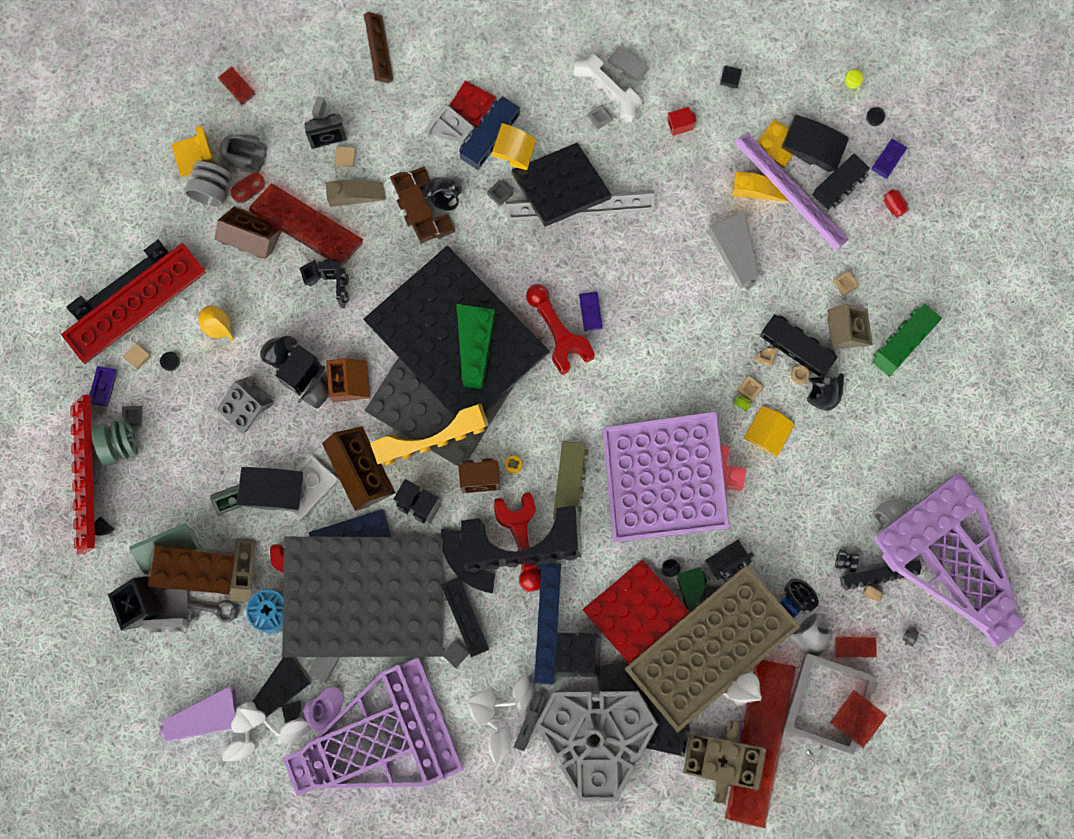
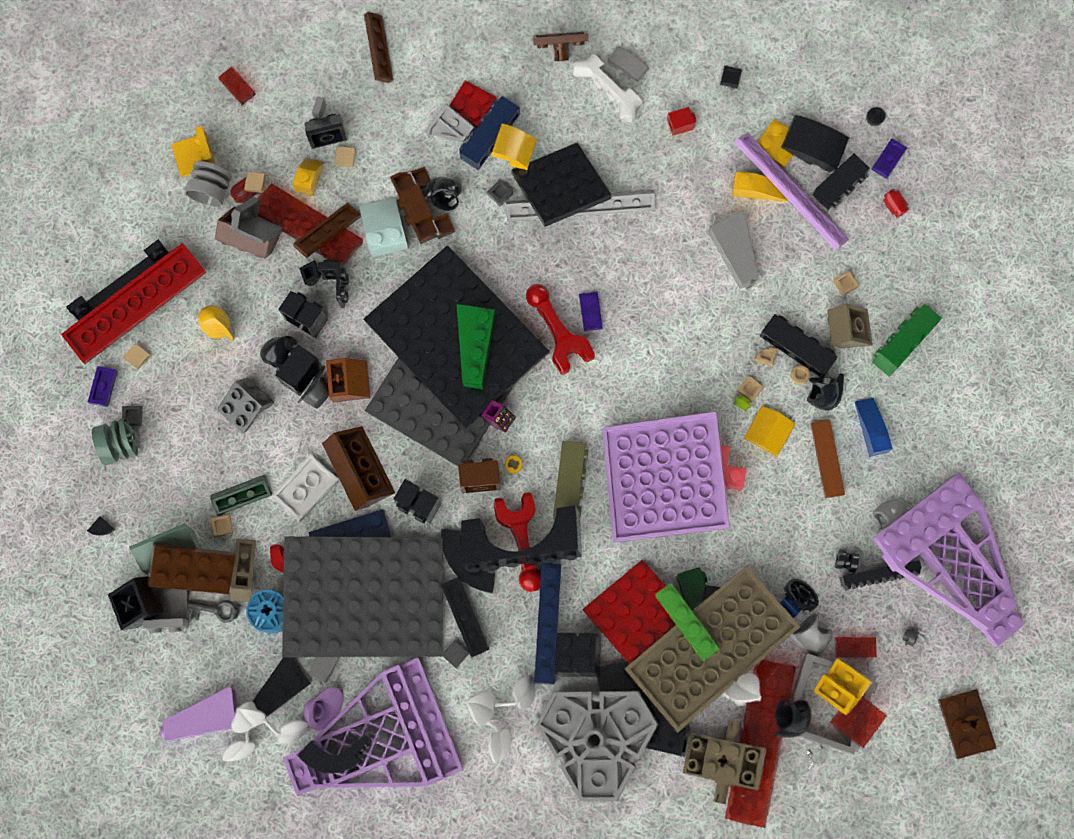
red plate [70,395,95,555] -> none
black tile [160,352,180,371] -> none
dark grey hair [219,134,267,174] -> none
black slope [236,467,303,512] -> none
black tile [281,700,302,724] -> none
dark tan slope [325,180,385,207] -> none
yellow arch [370,404,489,466] -> none
dark grey axle [514,692,546,752] -> none
light grey tile [587,104,613,130] -> none
black plate [661,559,681,577] -> none
black bracket [705,540,754,581] -> none
neon yellow piece [844,69,864,89] -> none
tan tile [862,586,883,602] -> none
none -> tan tile [210,514,233,538]
none -> dark grey bracket [231,197,282,243]
none -> tan tile [244,172,267,193]
none -> black piece [278,291,328,339]
none -> yellow slope [293,158,324,196]
none -> reddish brown tile [293,203,361,258]
none -> black arch [297,735,372,773]
none -> light aqua slope [359,197,408,258]
none -> magenta brick [481,400,516,433]
none -> reddish brown plate [532,31,589,61]
none -> bright green plate [655,583,719,661]
none -> black piece [775,699,812,738]
none -> dark orange tile [810,420,845,498]
none -> yellow slope [813,658,872,715]
none -> blue slope [854,398,893,457]
none -> reddish brown plate [938,689,997,759]

